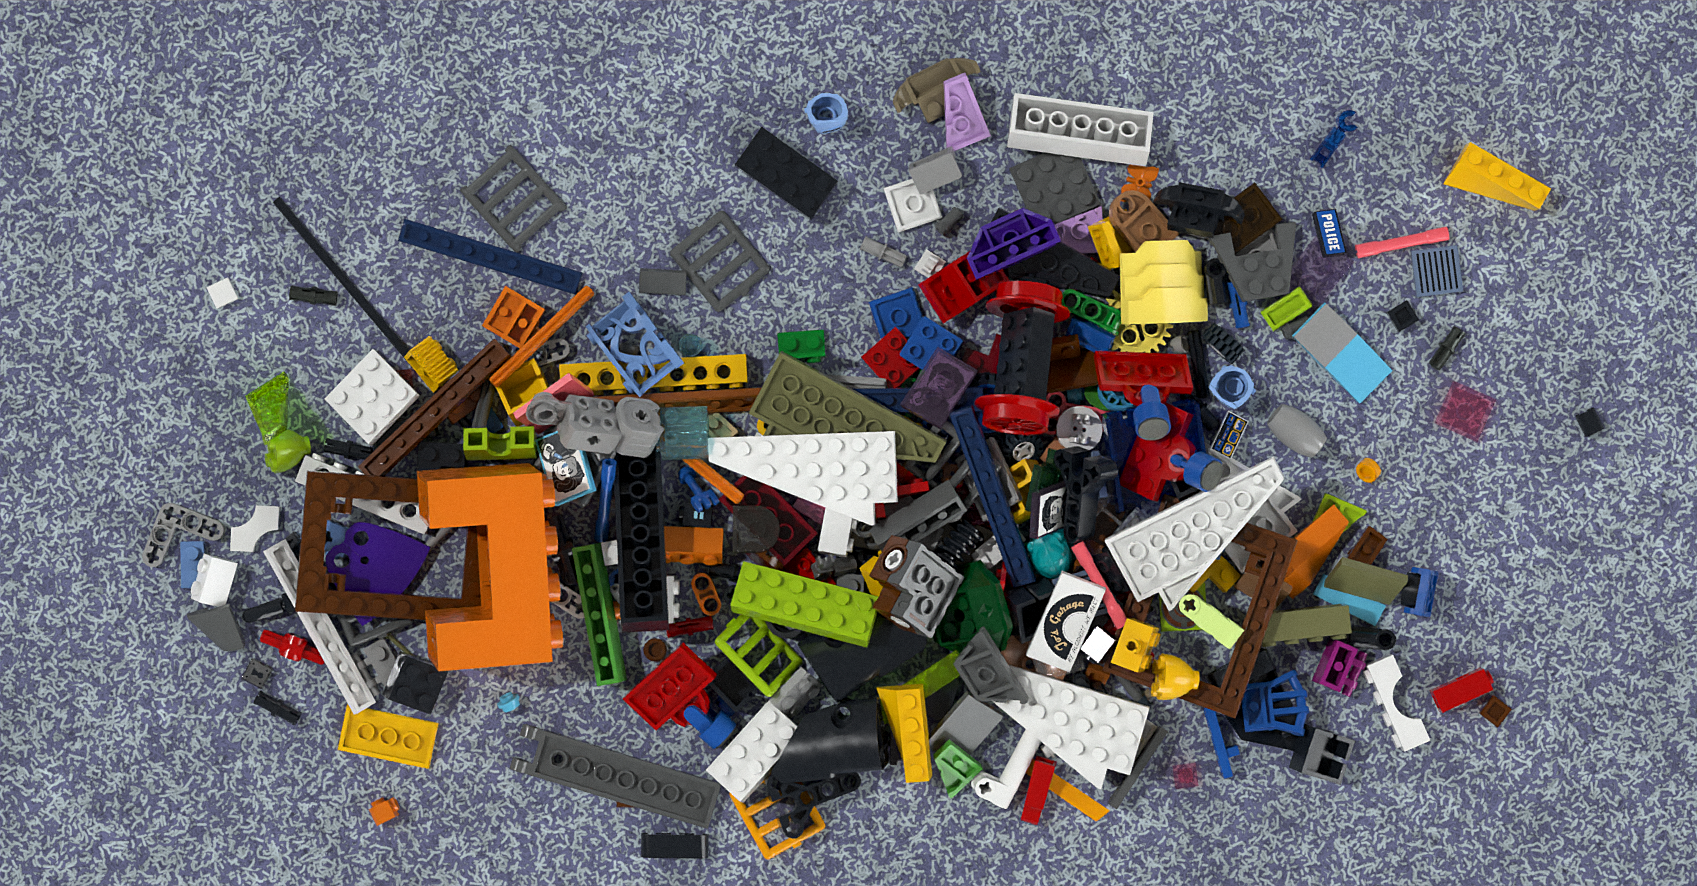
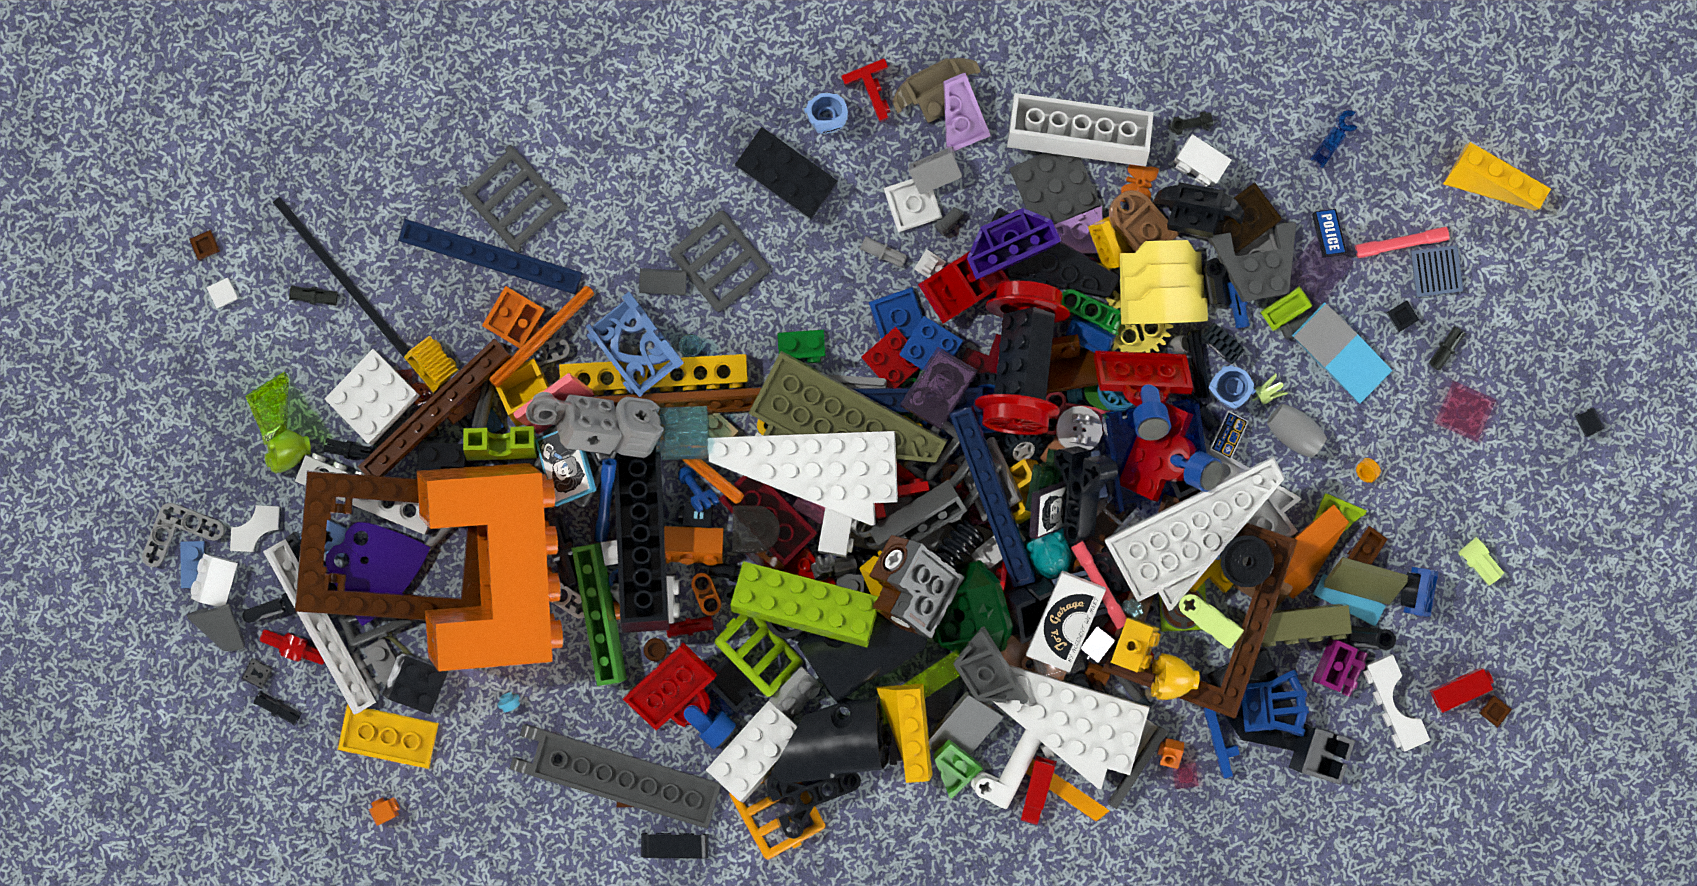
none -> reddish brown tile [189,230,220,261]
none -> clear red tile [411,382,432,406]
none -> red bracket [841,58,891,122]
none -> clear light blue plate [1122,599,1144,620]
none -> orange plate [1157,738,1184,769]
none -> pearl dark grey bar [1168,111,1213,135]
none -> white piece [1173,134,1231,187]
none -> black wheel [1221,535,1274,587]
none -> yellowish green piece [1252,373,1288,405]
none -> yellowish green piece [1458,537,1504,586]

